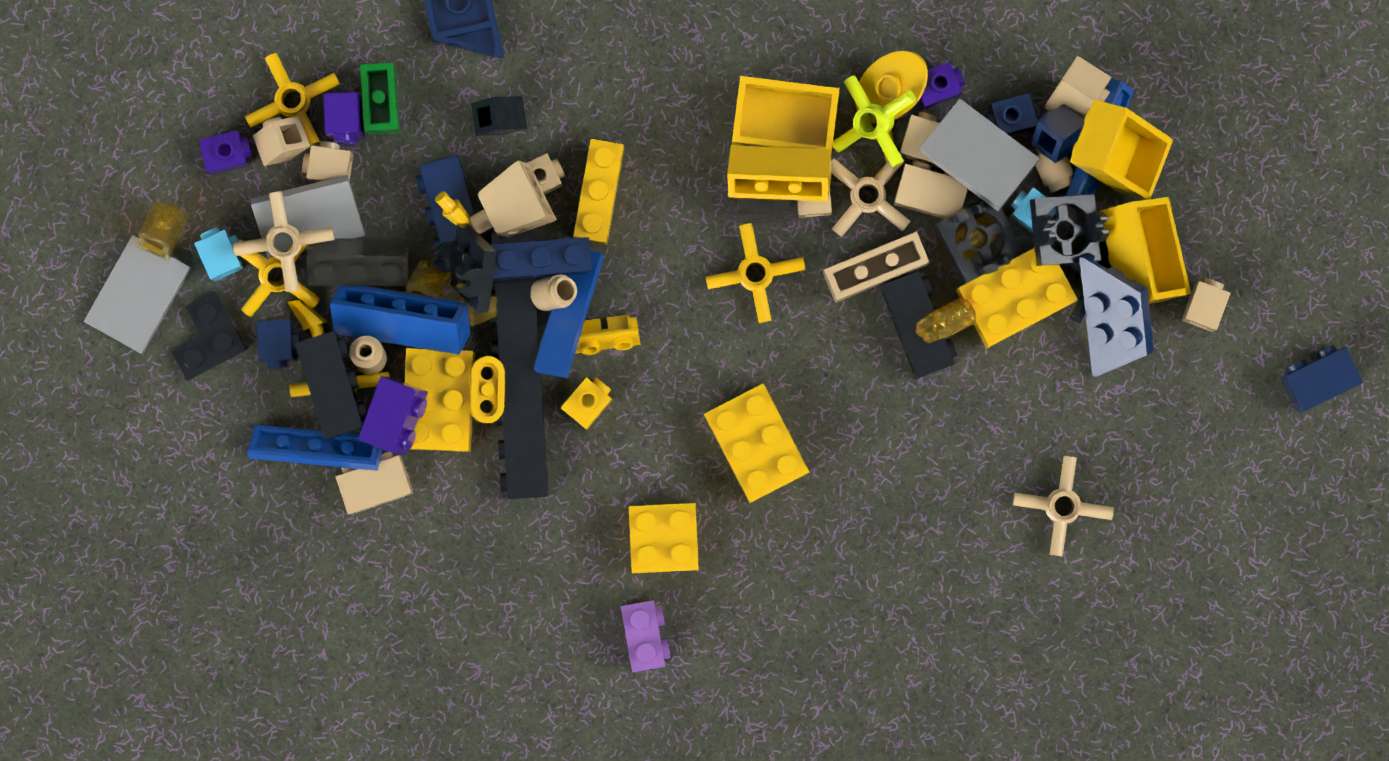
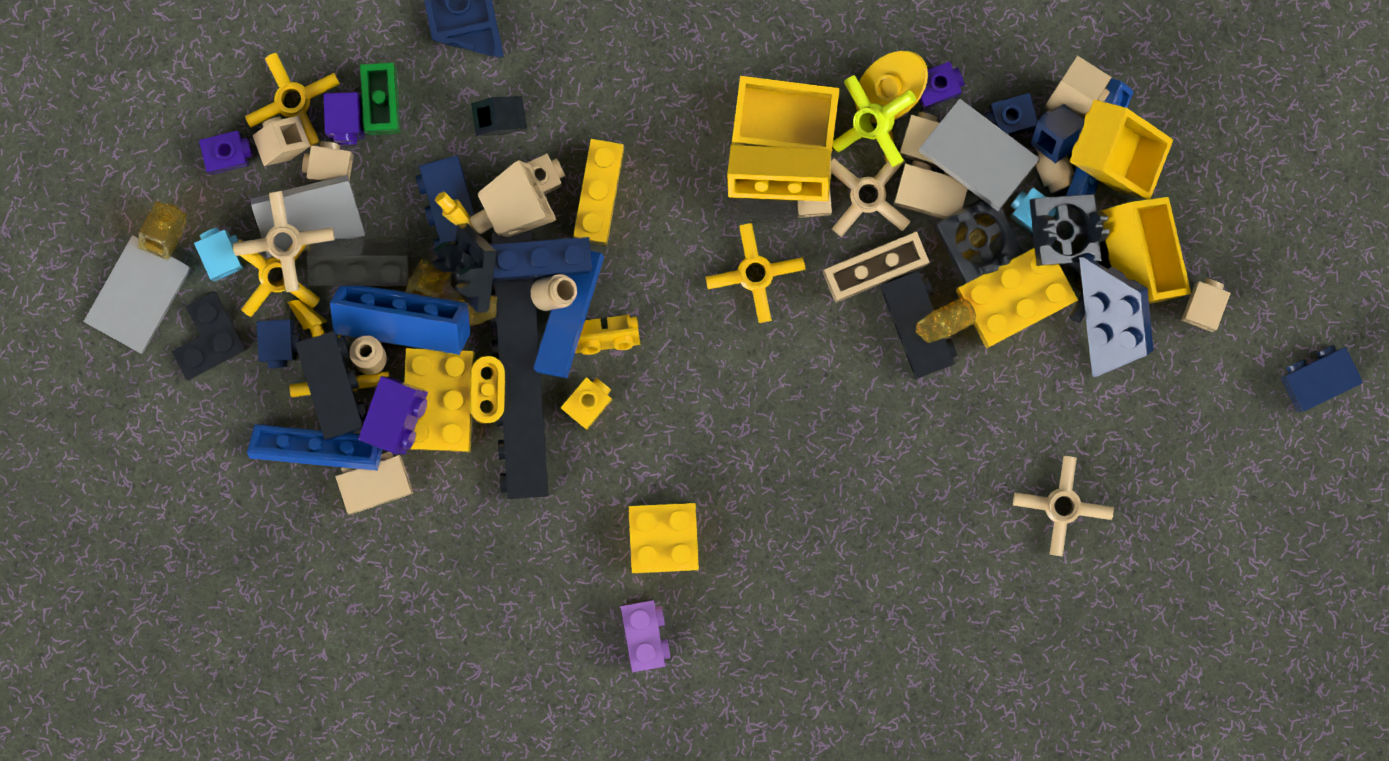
yellow piece [704,383,809,503] -> none

